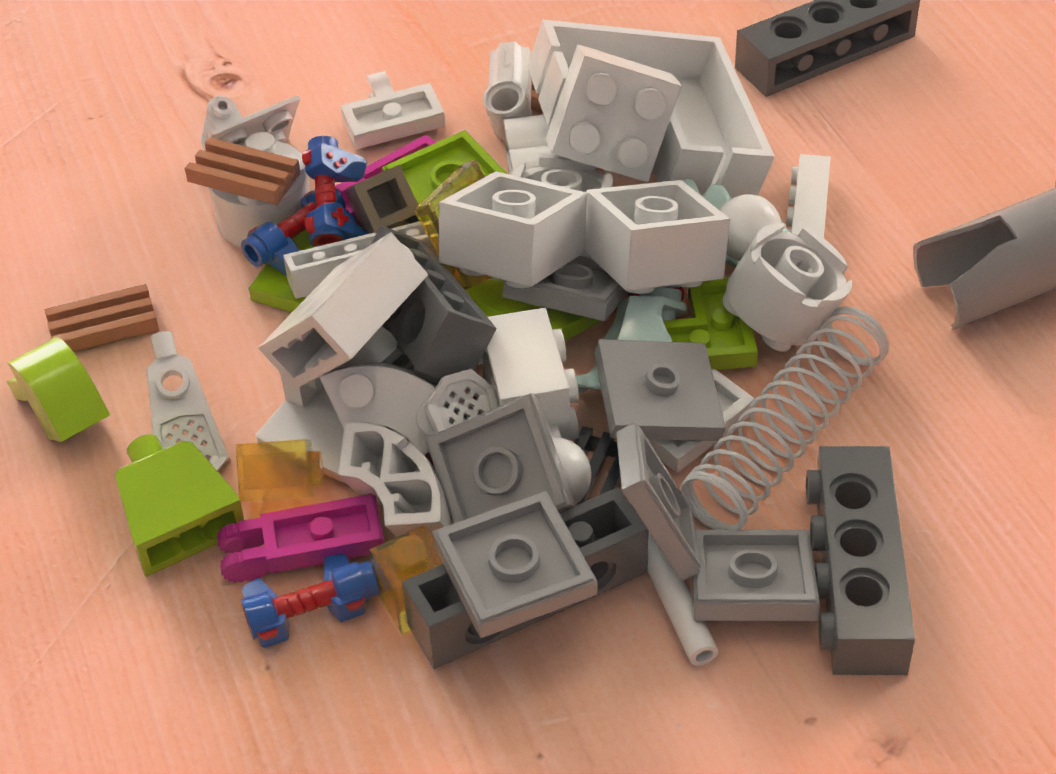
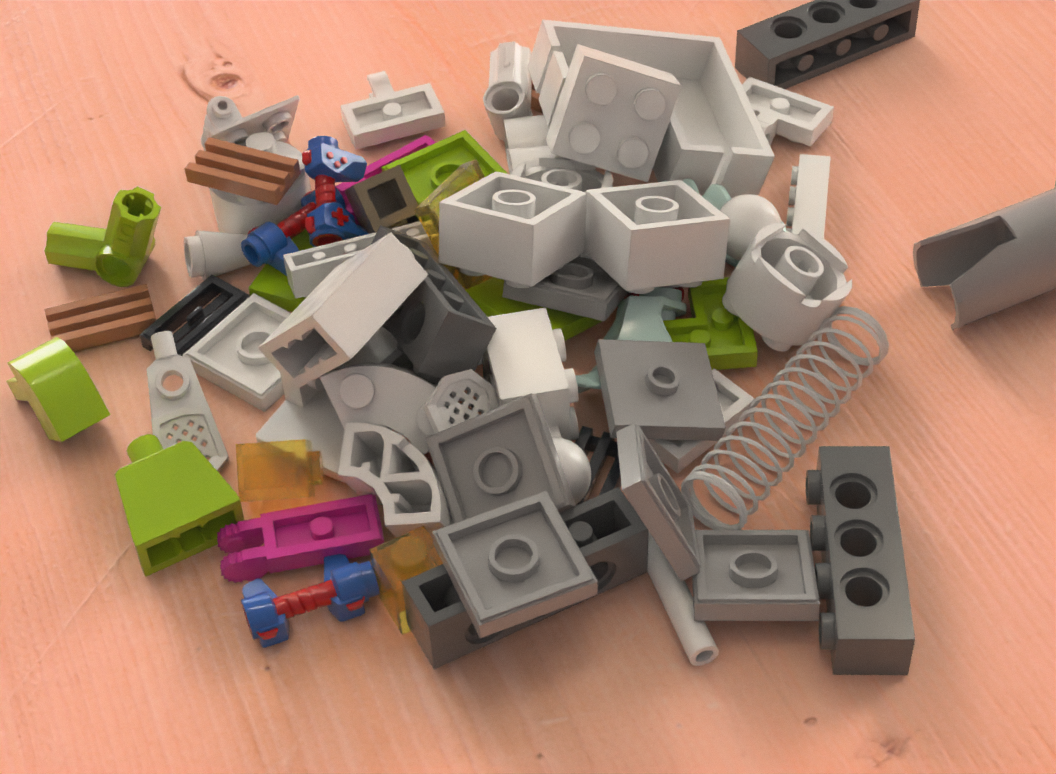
none -> lime piece [44,186,161,287]
none -> black tile [139,275,250,356]
none -> white tile [183,293,291,412]
none -> white cone [184,230,251,280]
none -> white plate [742,77,834,147]

